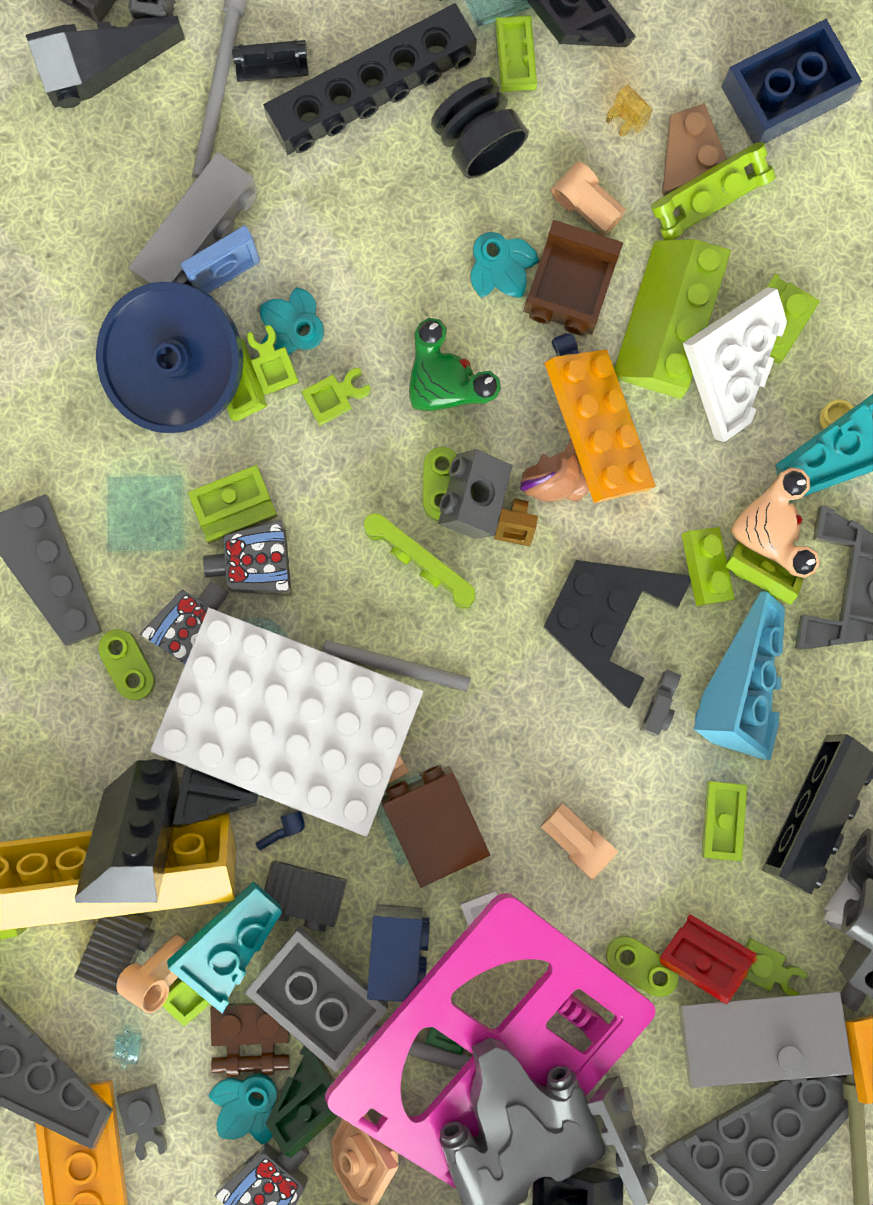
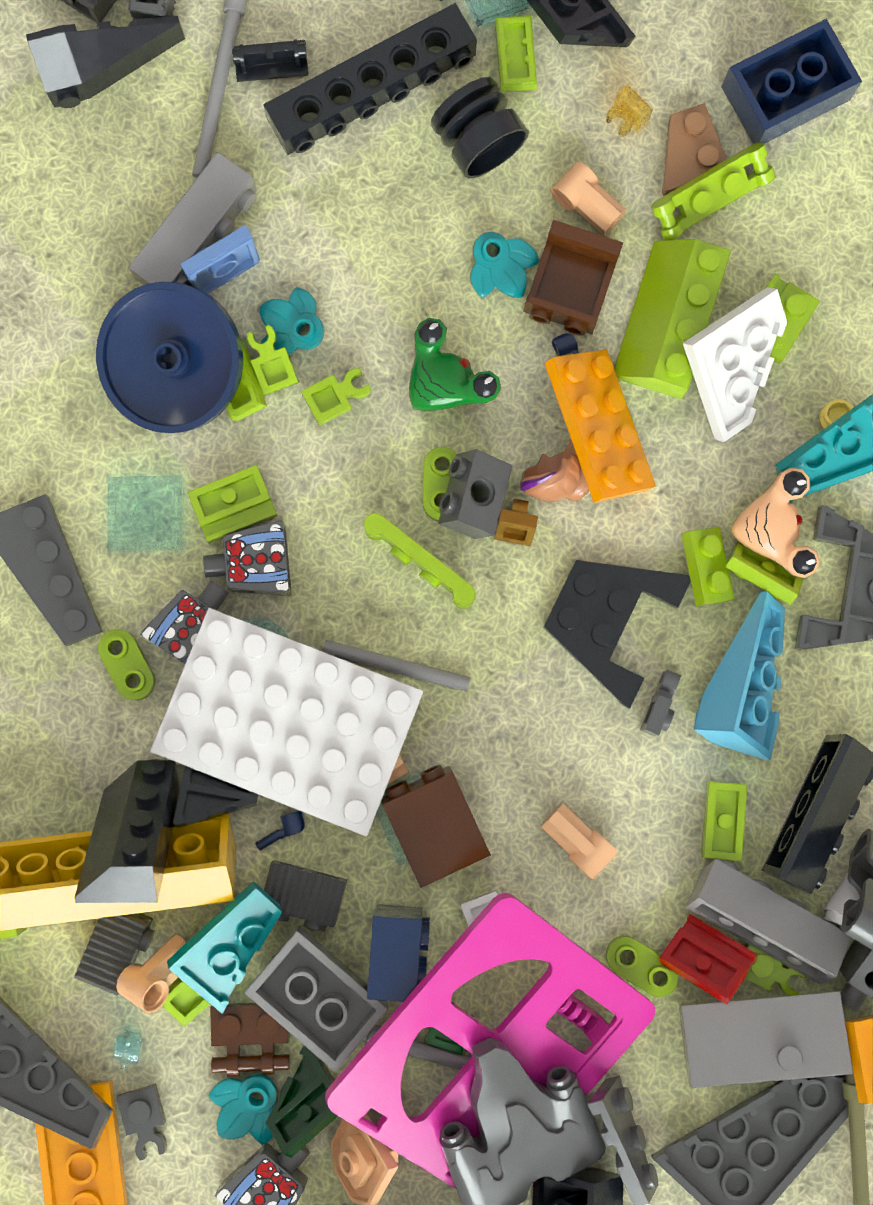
none -> light grey brick [685,859,851,985]

